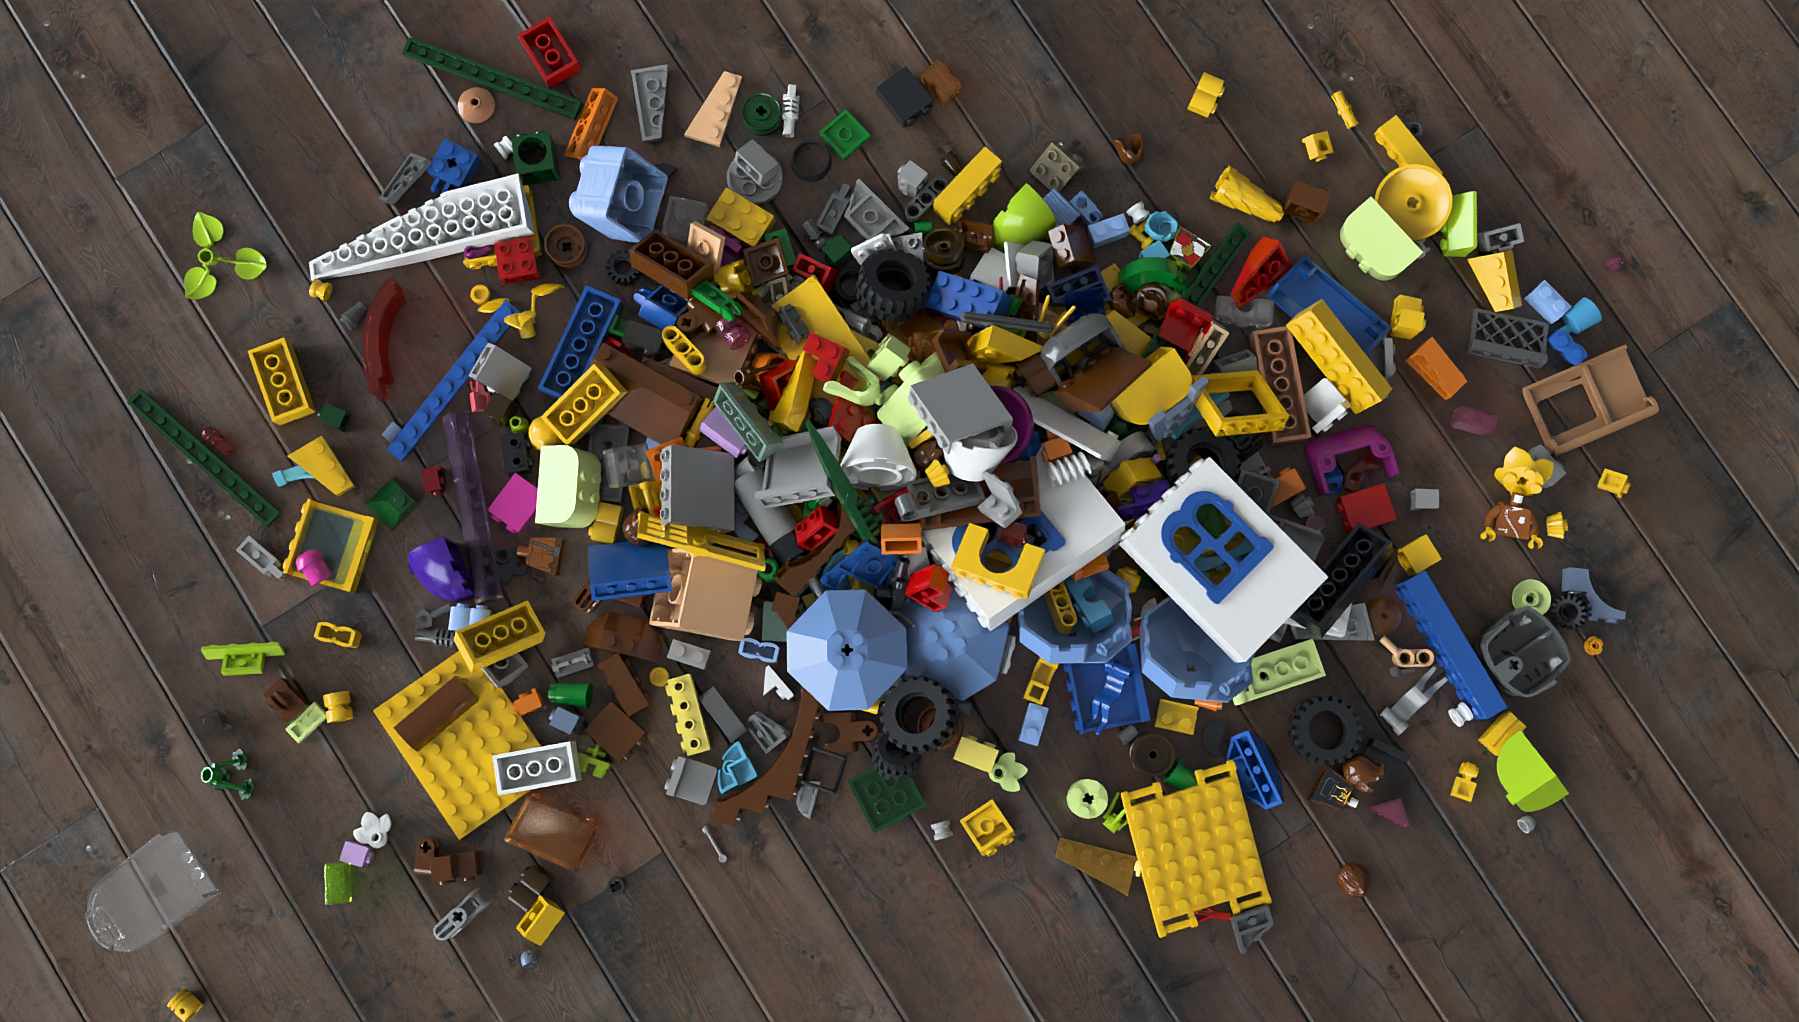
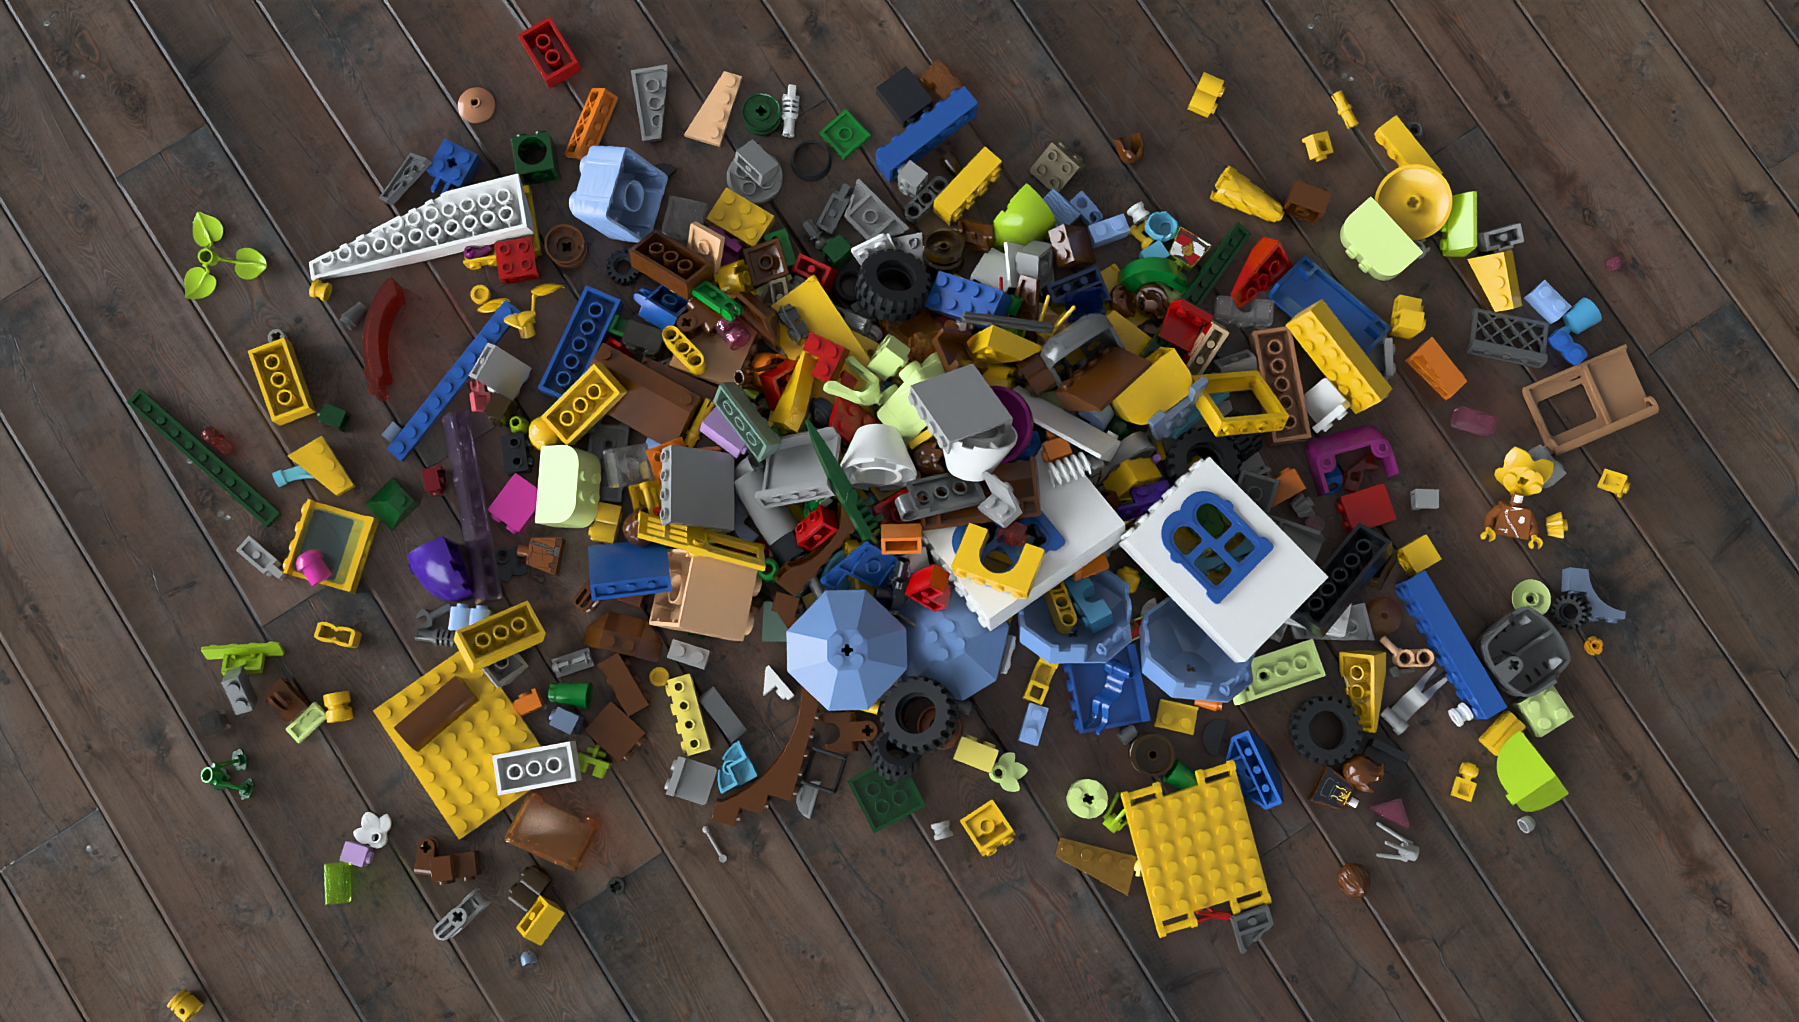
clear windscreen [85,828,220,953] -> none
dark green plate [402,37,583,120] -> none
white wheel [494,136,513,160] -> none
light blue brick [738,638,781,663] -> none
dark grey wing [743,711,791,754] -> none
green hinge [914,221,932,235] -> none
yellow piece [925,459,950,487] -> none
none -> dark grey brick [221,666,258,715]
none -> light grey bush [268,329,288,343]
none -> blue brick [876,86,978,183]
none -> yellow wedge [1339,650,1386,733]
none -> light grey plant [1376,822,1419,862]
none -> yellowish green brick [1512,685,1574,737]

